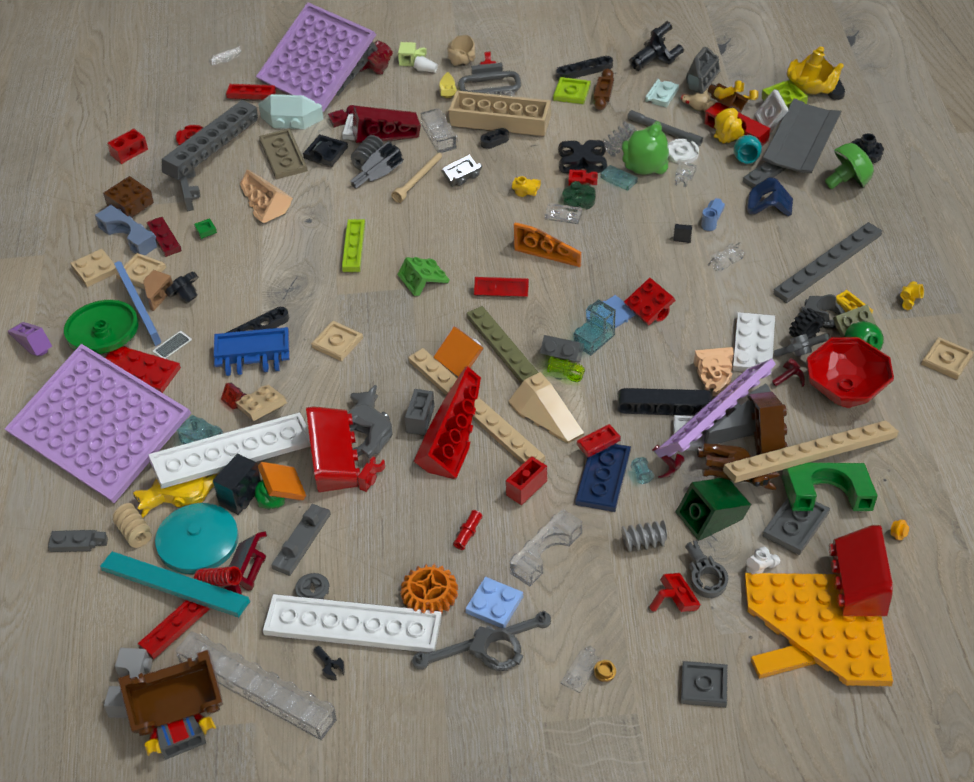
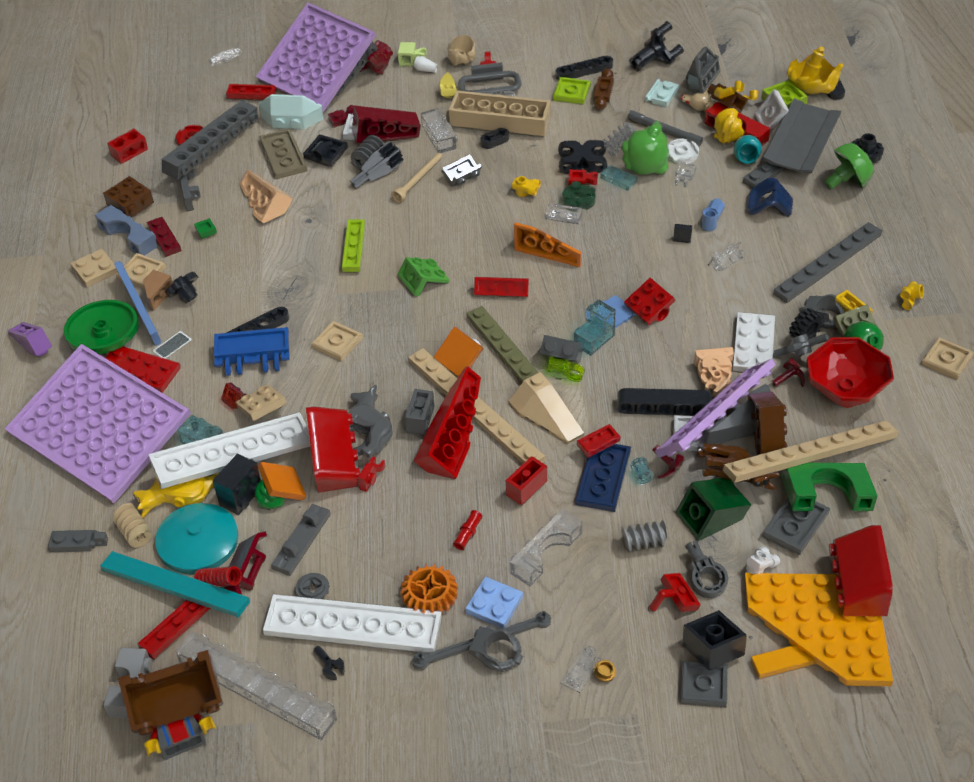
light orange plate [891,519,909,541] -> none
none -> black brick [682,610,747,671]

